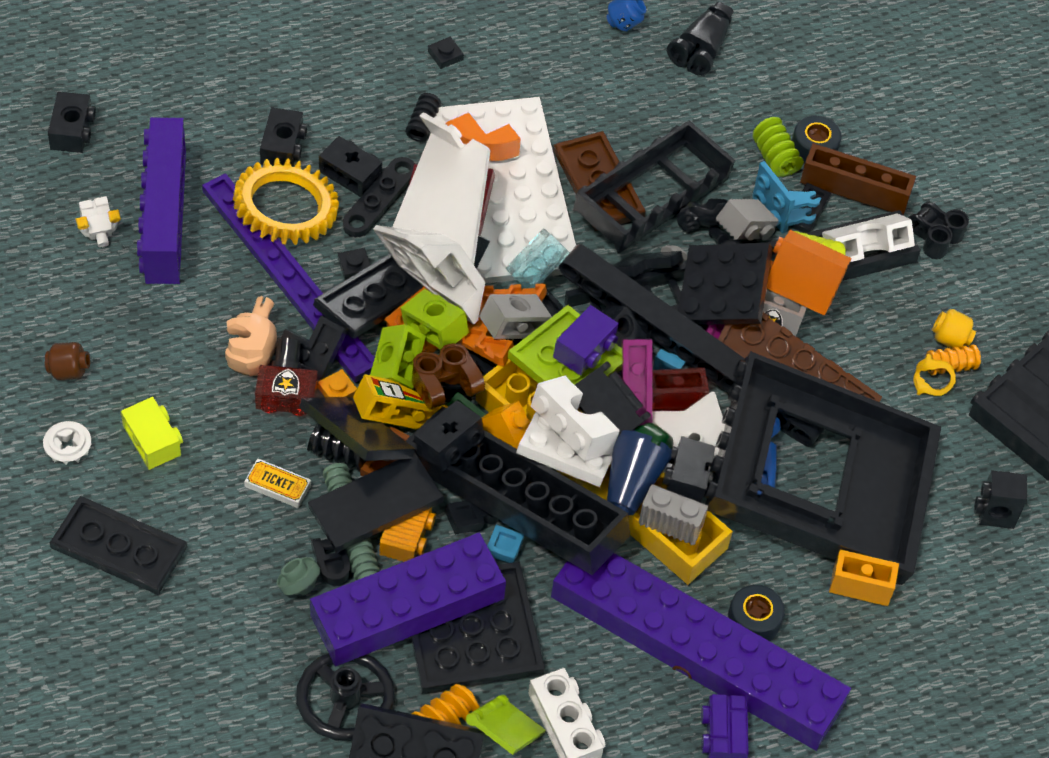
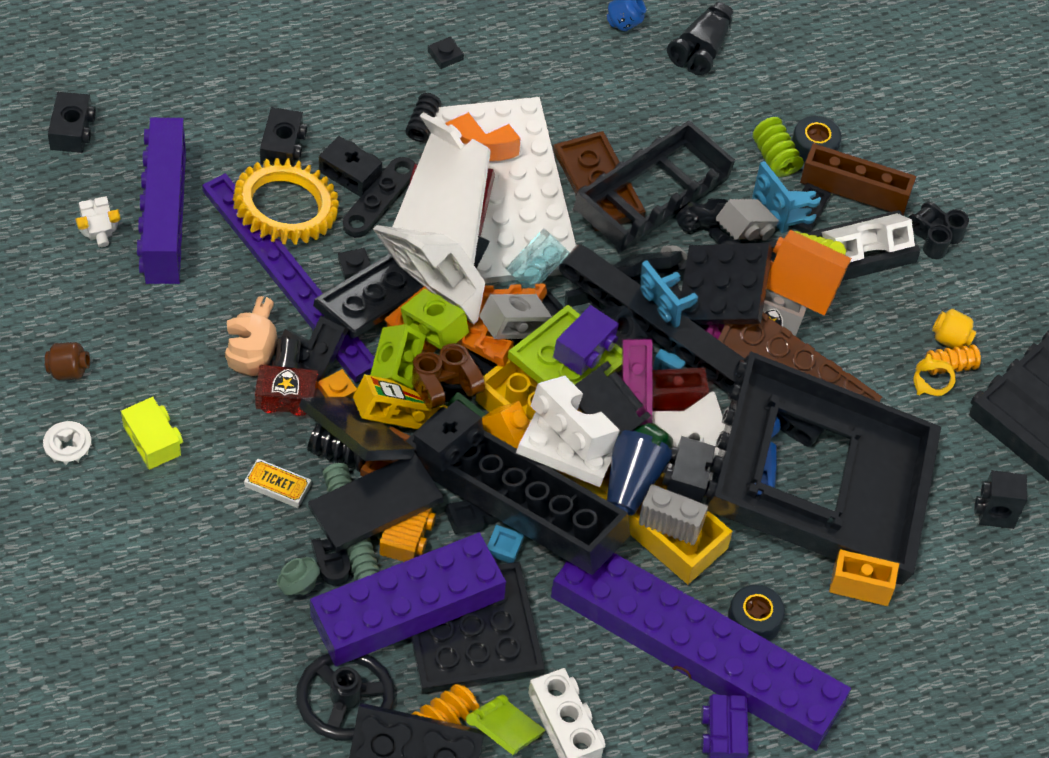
black piece [50,496,188,595] -> none
none -> dark azure plate [640,260,698,328]

